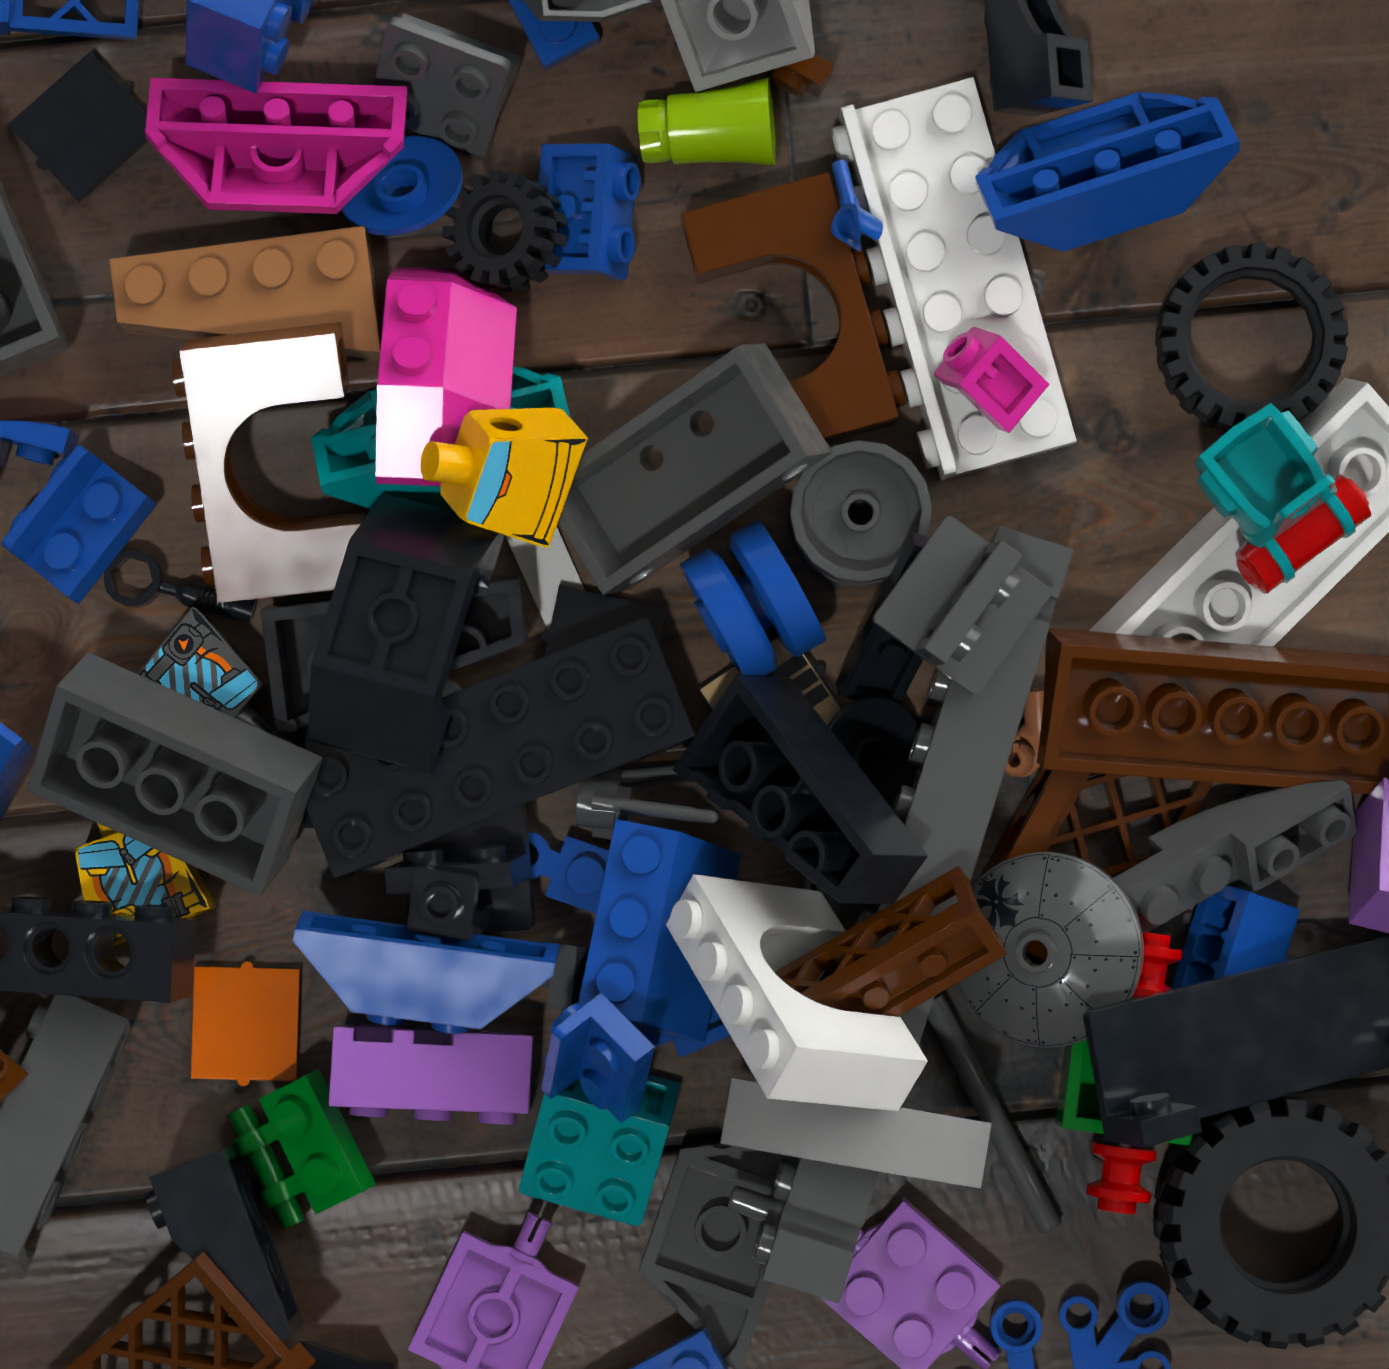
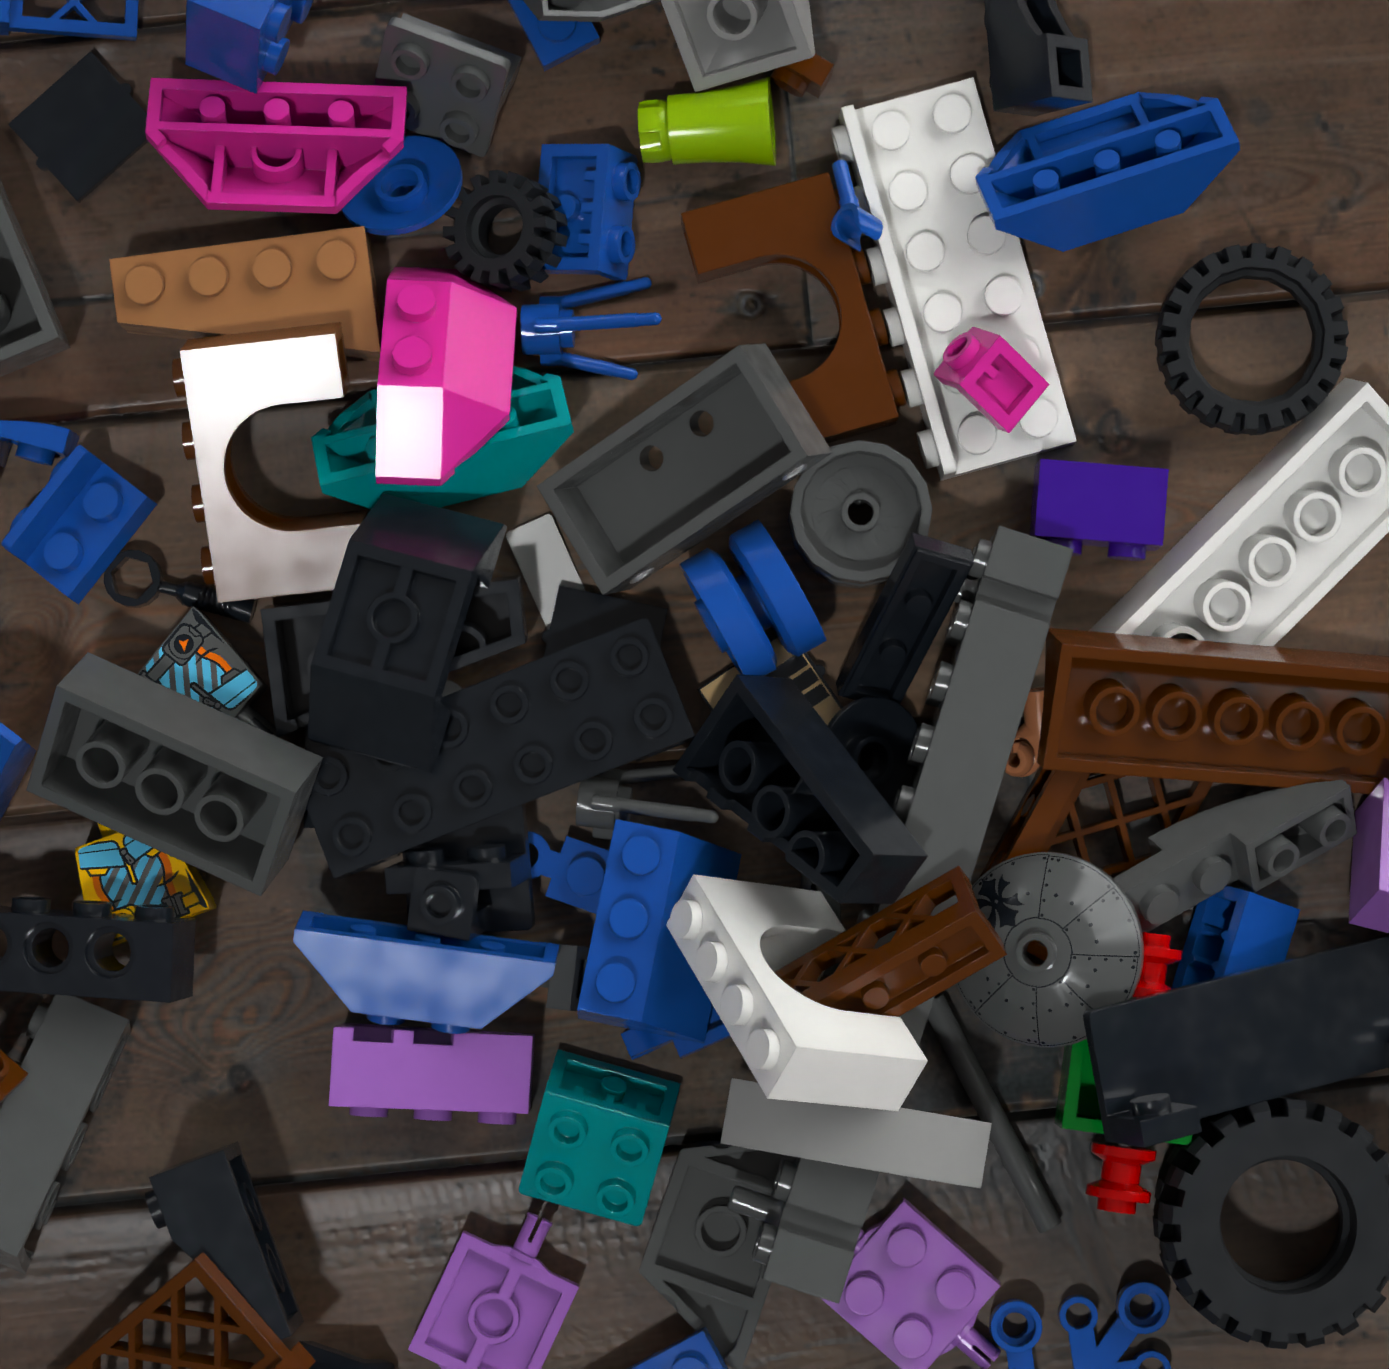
orange piece [191,961,301,1086] -> none
green plate [227,1069,376,1230] -> none
yellow torso [420,408,588,548] -> none
blue bracket [541,993,655,1124] -> none
dark grey bracket [873,516,1052,695] -> none
teal piece [1195,403,1371,594] -> none
none -> blue plant [520,277,662,380]
none -> dark purple brick [1030,459,1169,561]

